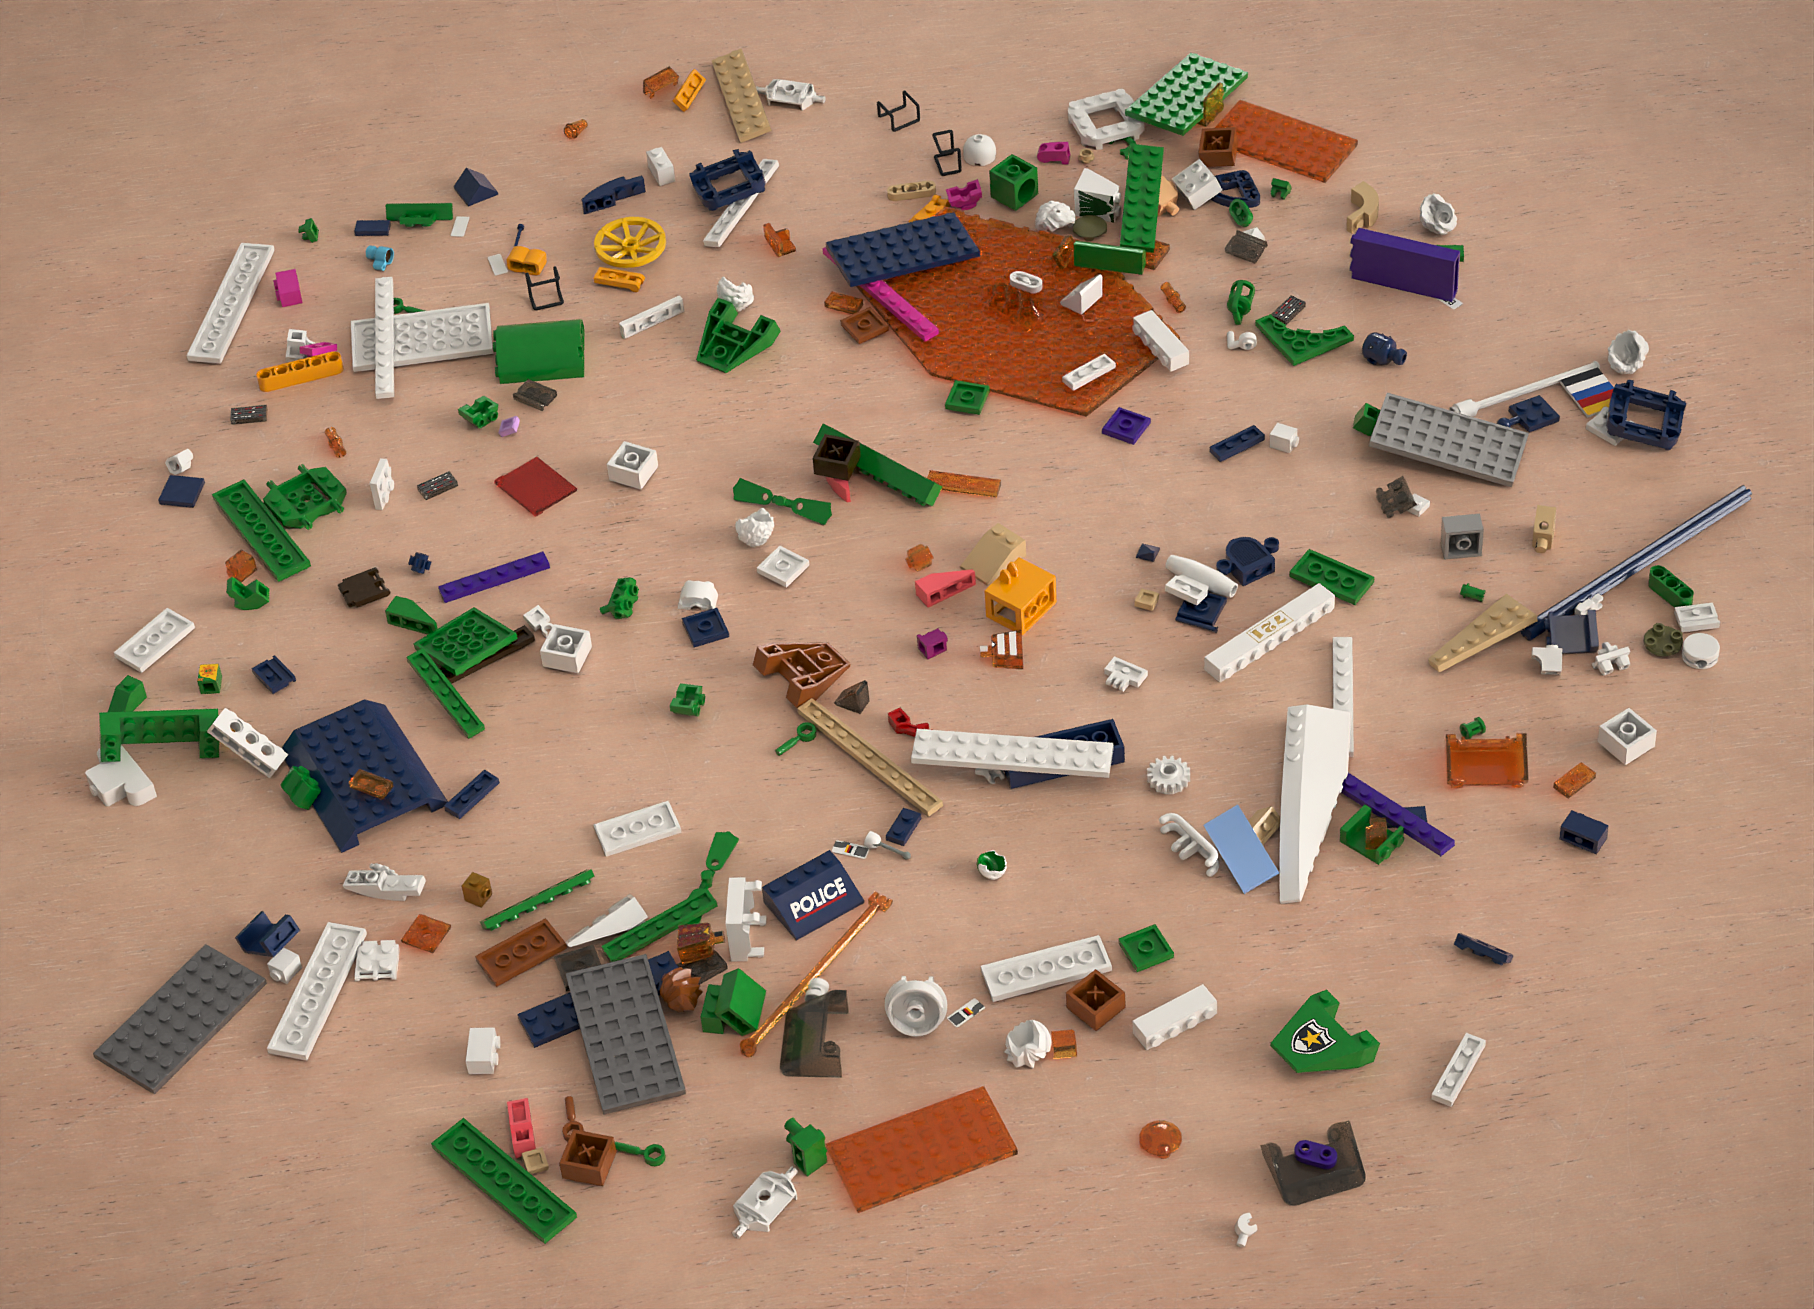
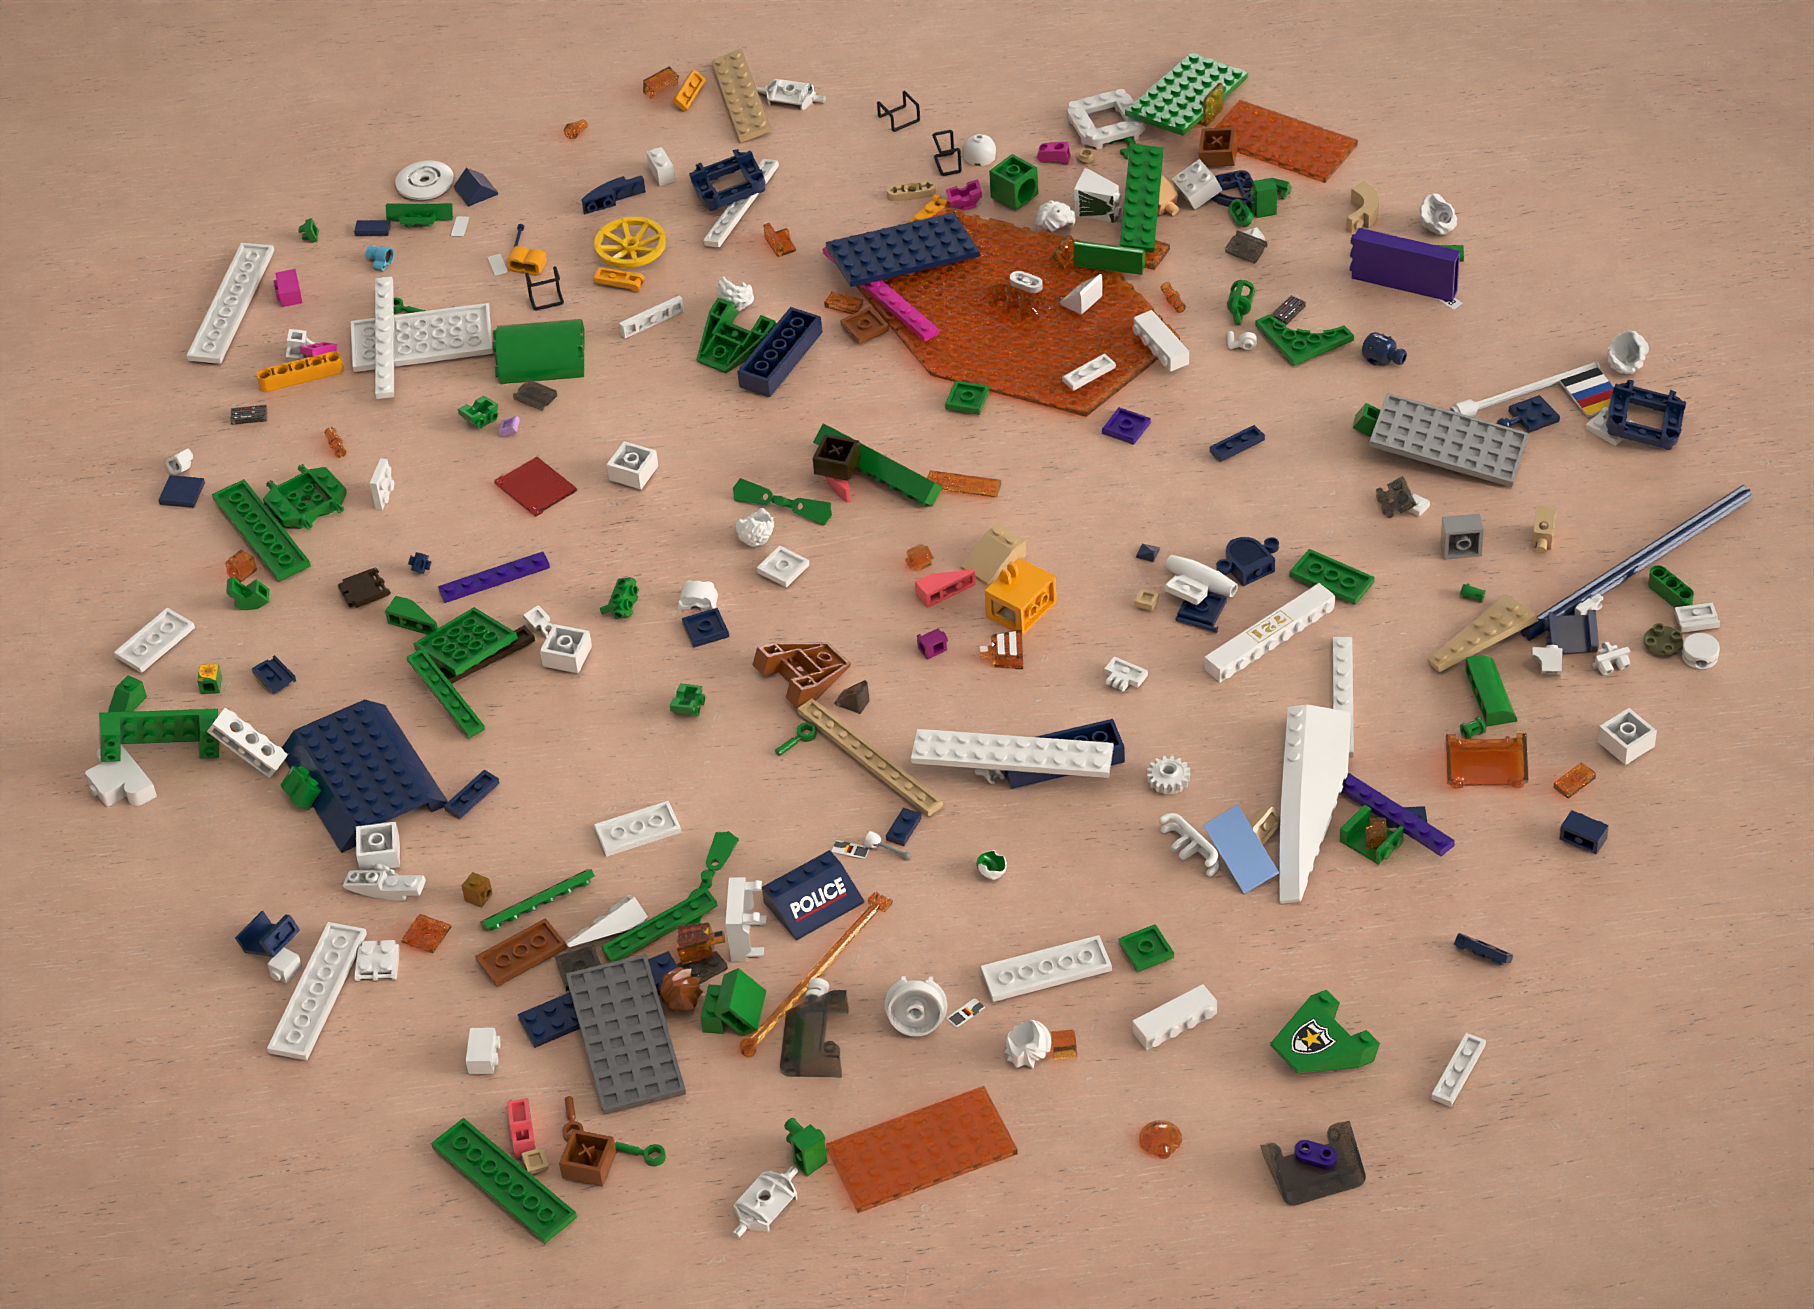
flat silver plate [93,944,267,1094] -> none
clear orange plate [349,769,394,800] -> none
tile [417,471,458,500] -> none
red piece [888,707,933,737] -> none
dark orange brick [1066,969,1126,1031] -> none
olive dish [1073,215,1107,241] -> none
white piece [1235,1213,1257,1247] -> none
white brick [1270,423,1299,453] -> none
none -> white brick [356,822,400,870]
none -> white piece [395,160,454,200]
none -> dark blue brick [737,307,823,397]
none -> green brick [1250,178,1277,218]
none -> green brick [1465,655,1517,727]

